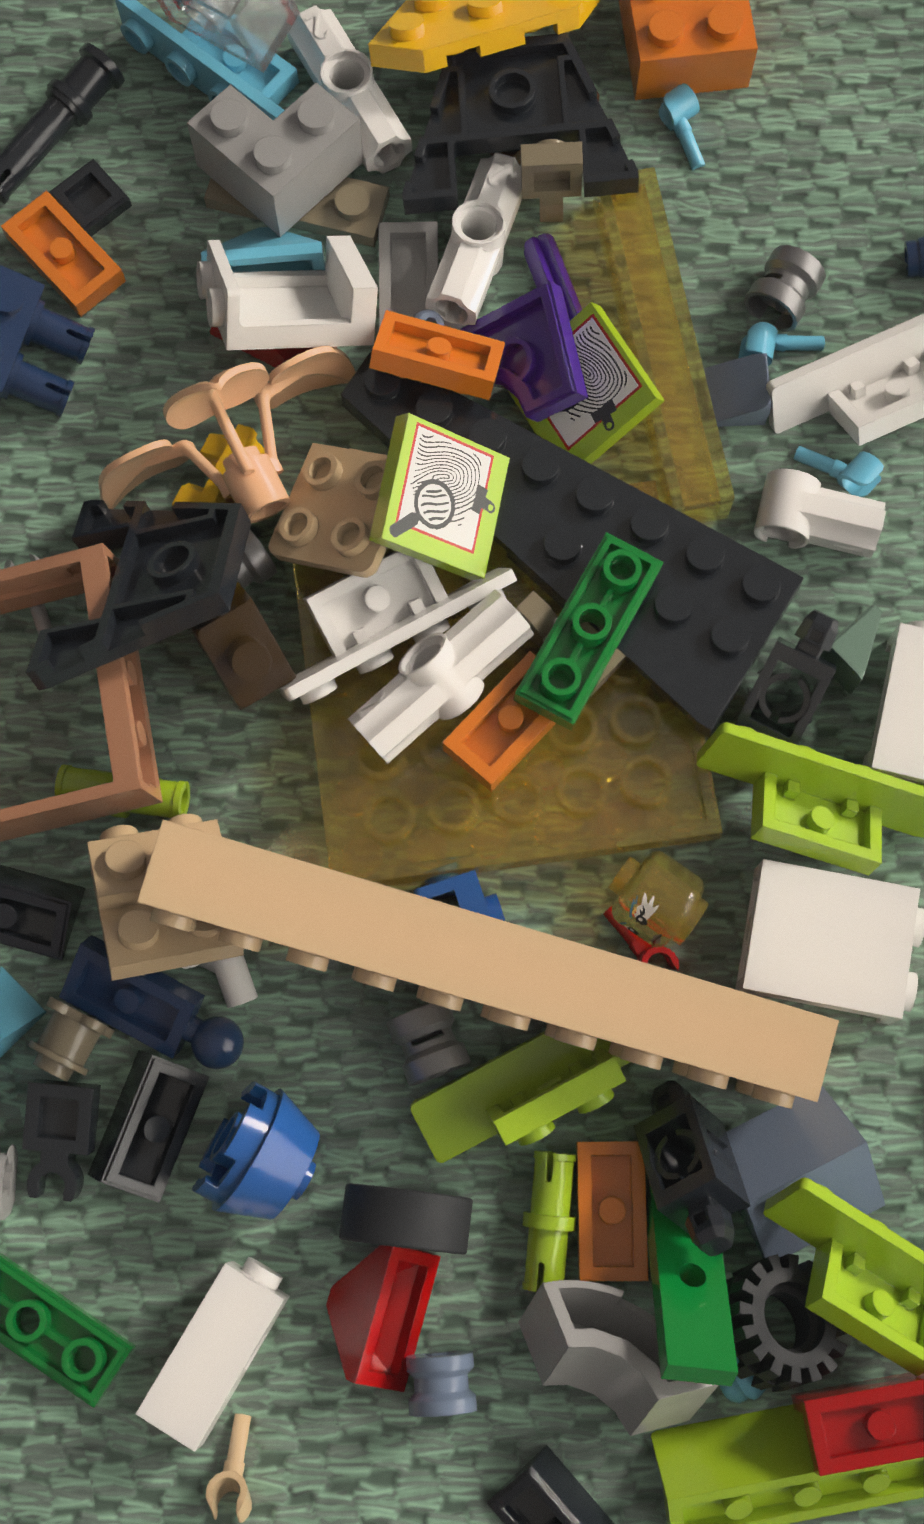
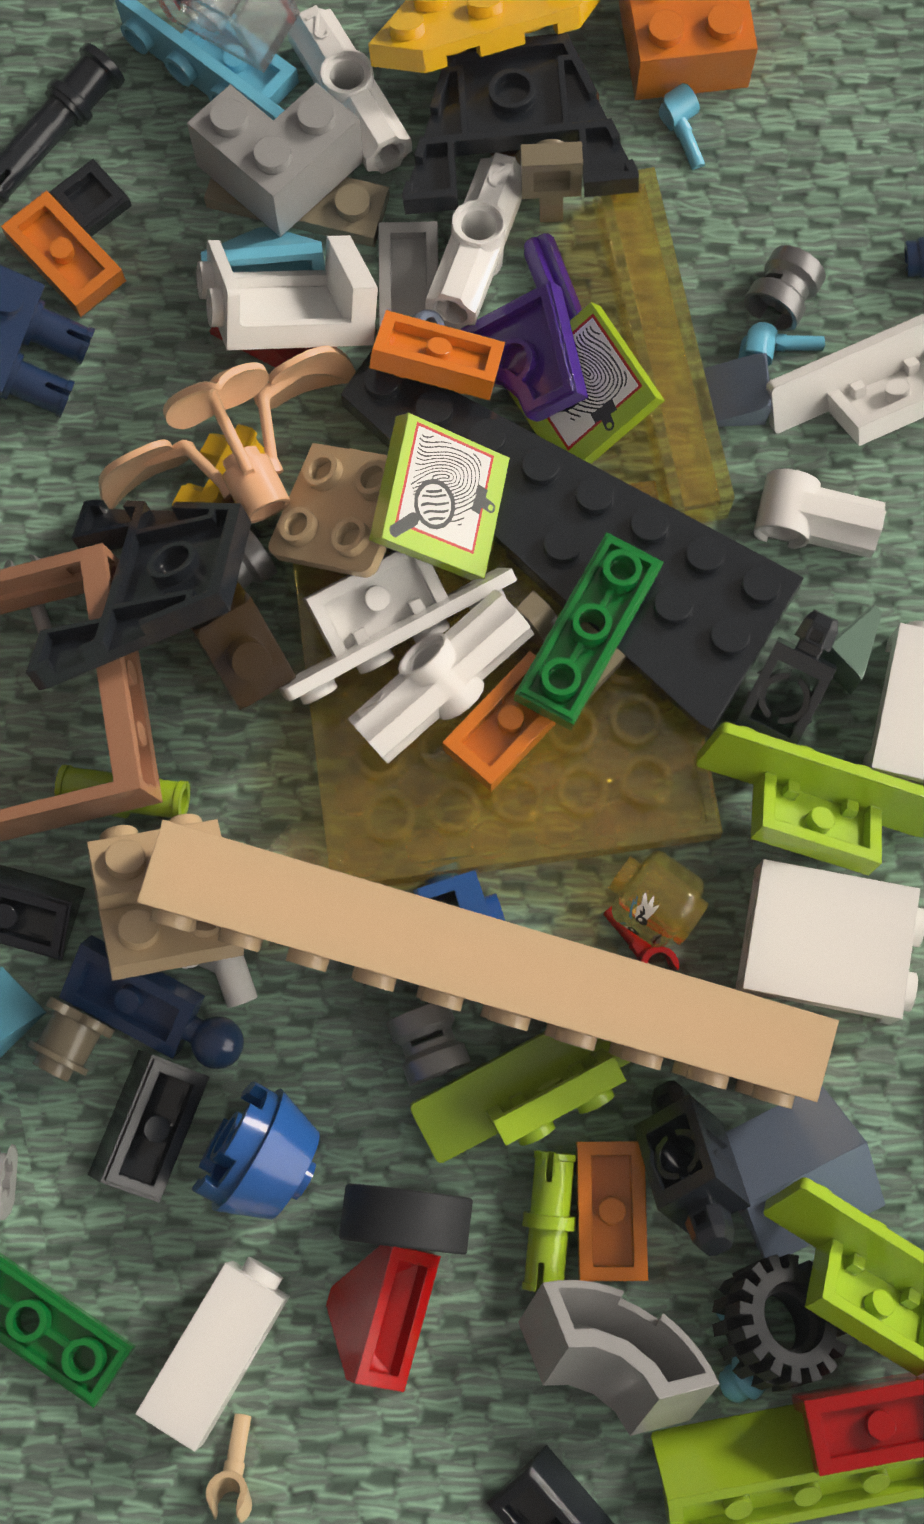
black plate [22,1079,101,1202] -> none
sand blue wheel [406,1350,477,1417] -> none
green tile [646,1186,738,1387] -> none
medium azure hand [794,446,884,497] -> none

